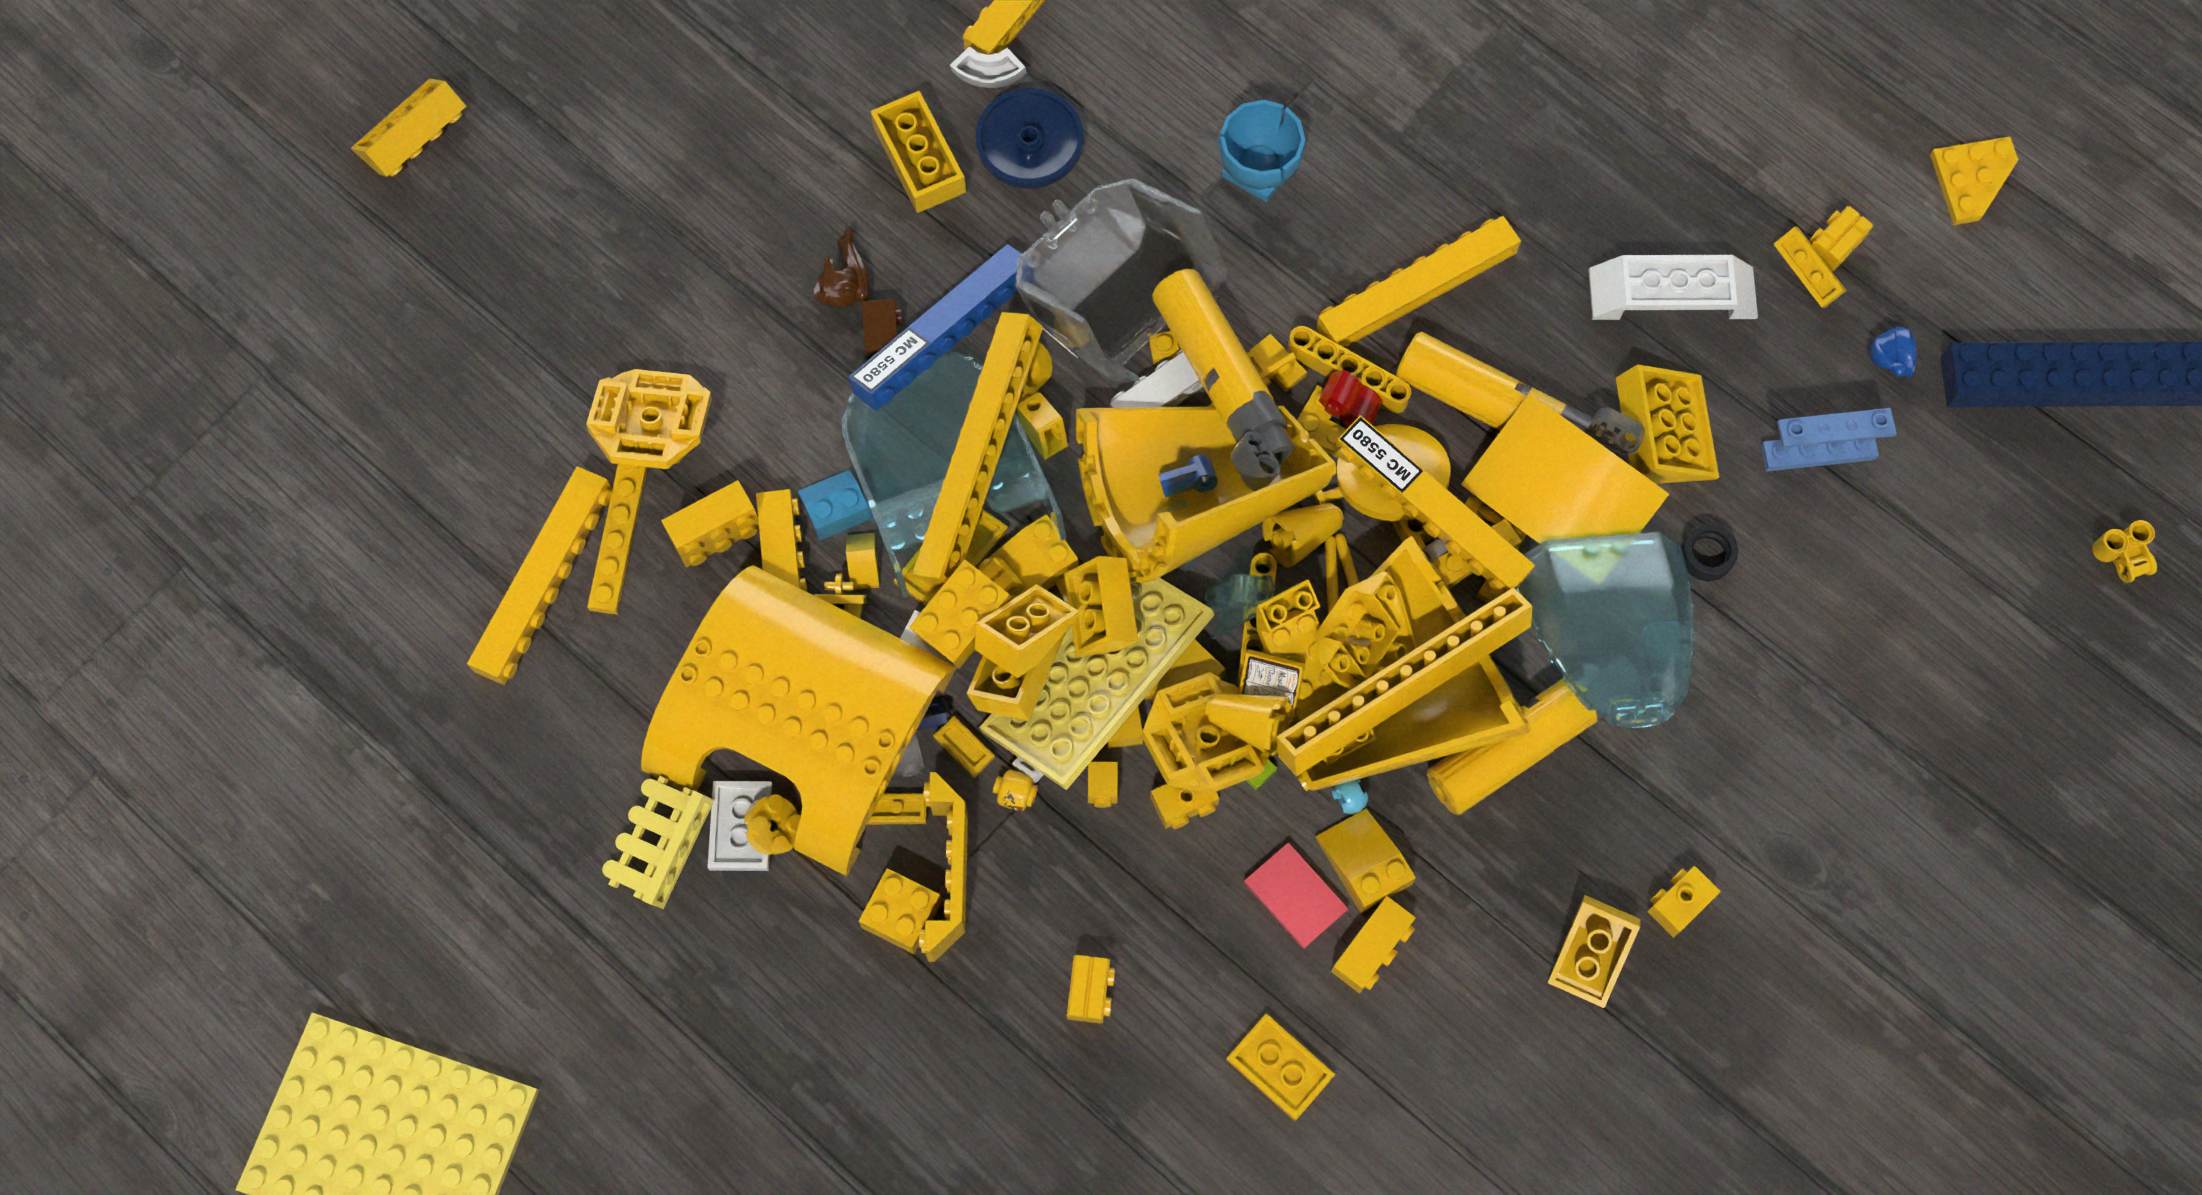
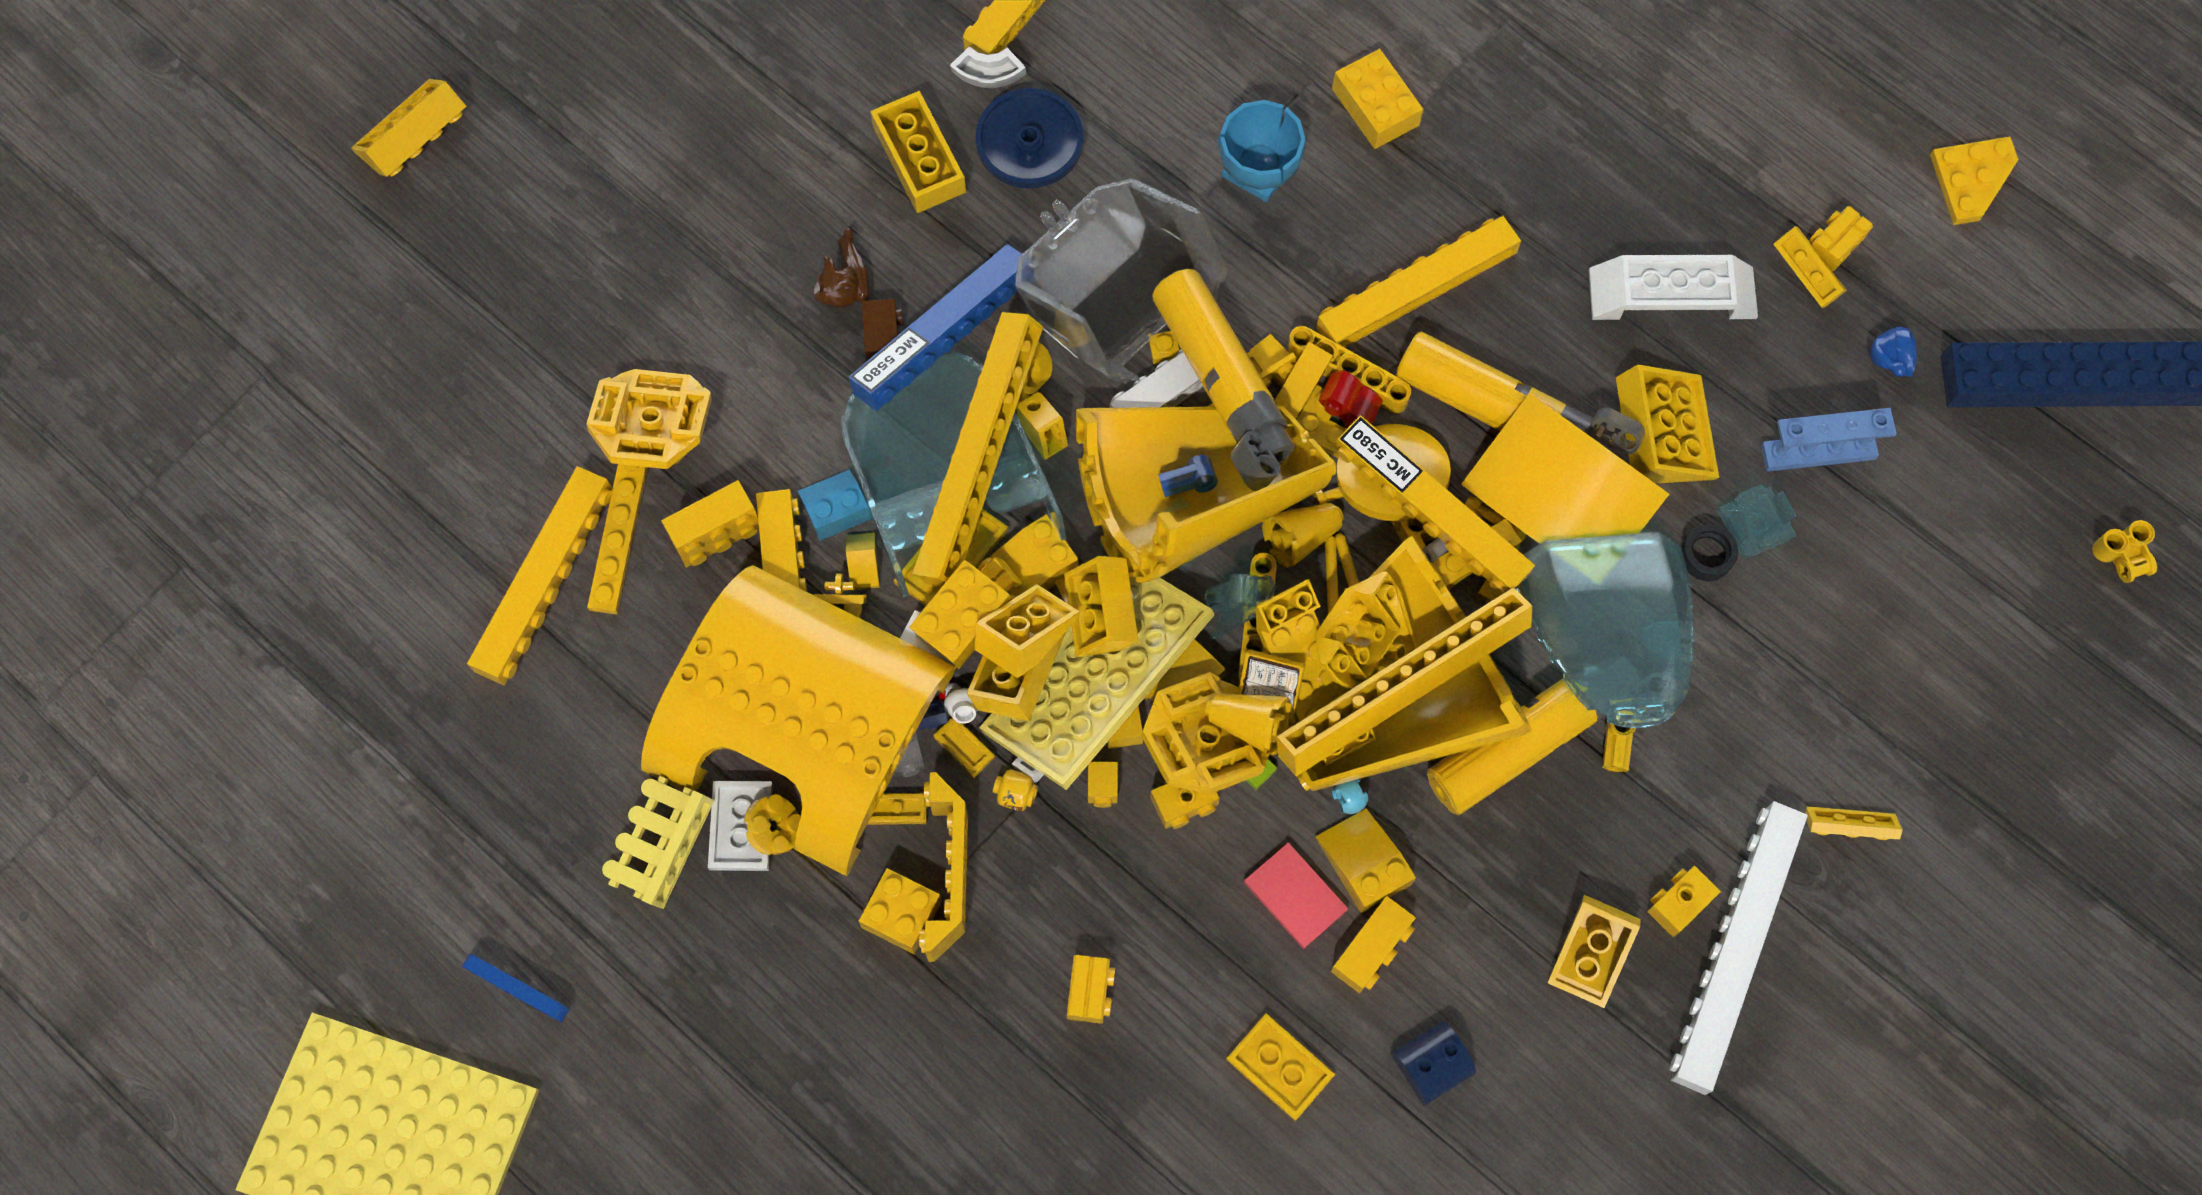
none -> blue beam [462,954,570,1023]
none -> white animal [939,683,978,724]
none -> yellow tile [1274,342,1334,420]
none -> yellow brick [1332,49,1423,149]
none -> dark blue brick [1390,1021,1476,1106]
none -> yellow piece [1602,711,1637,772]
none -> white brick [1670,801,1808,1095]
none -> clear light blue panel [1718,484,1797,560]
none -> yellow plate [1805,806,1903,840]

